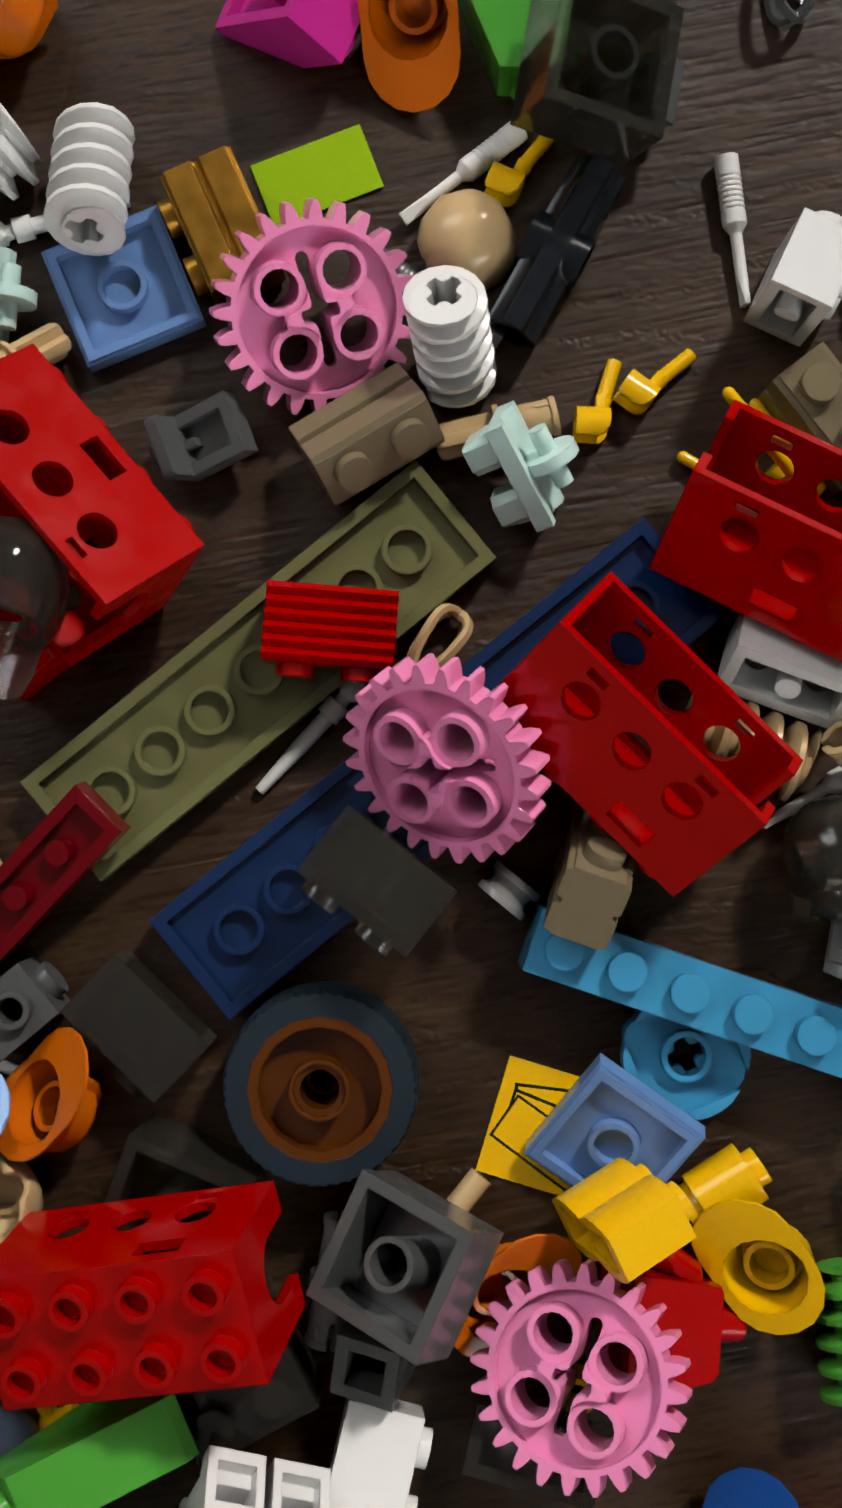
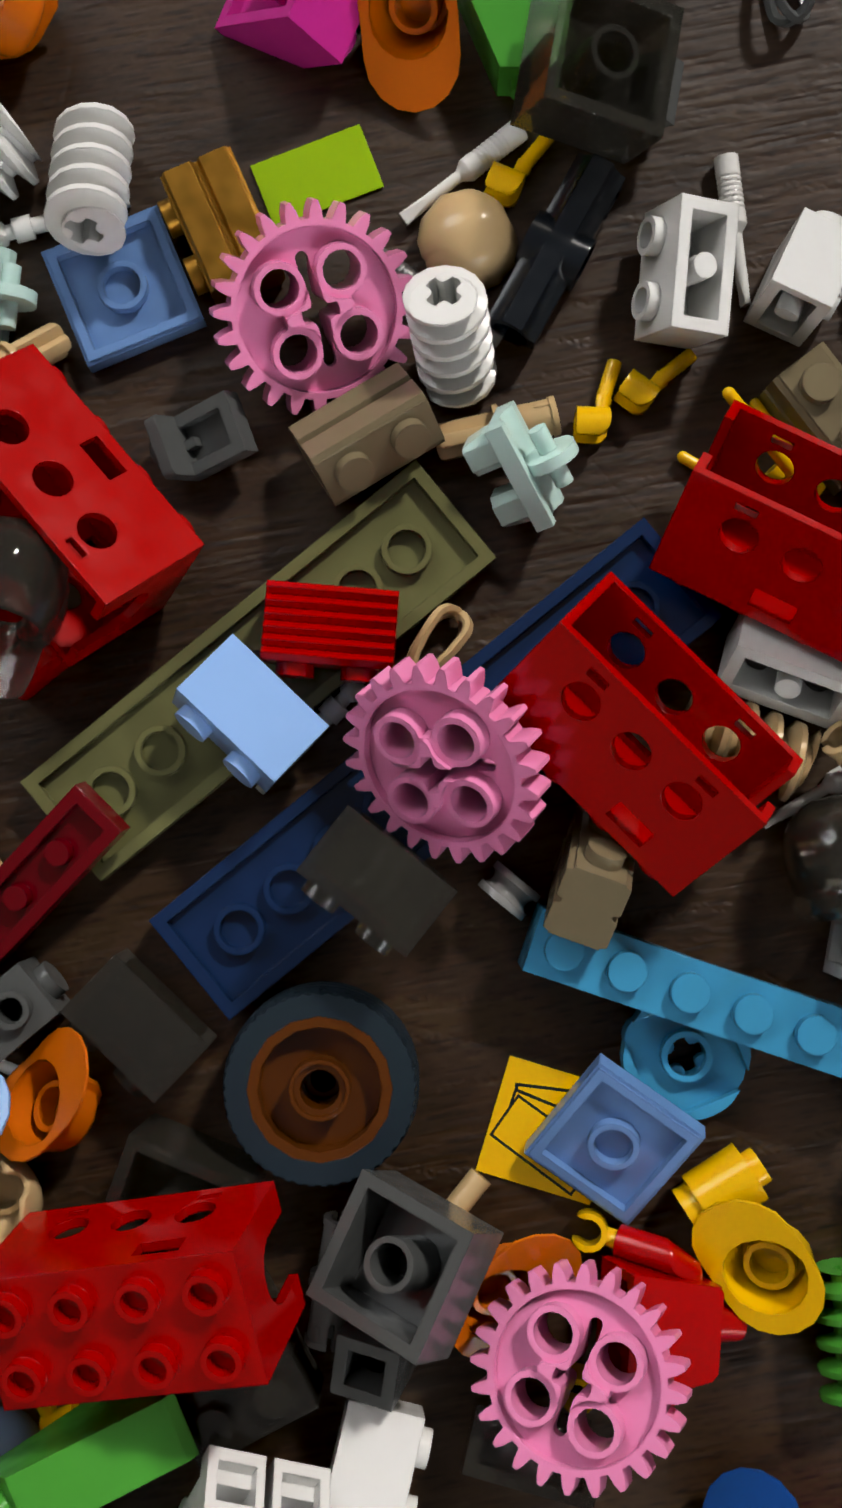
yellow brick [552,1157,697,1284] -> none
none -> light blue brick [172,633,329,792]
none -> white brick [631,193,740,349]

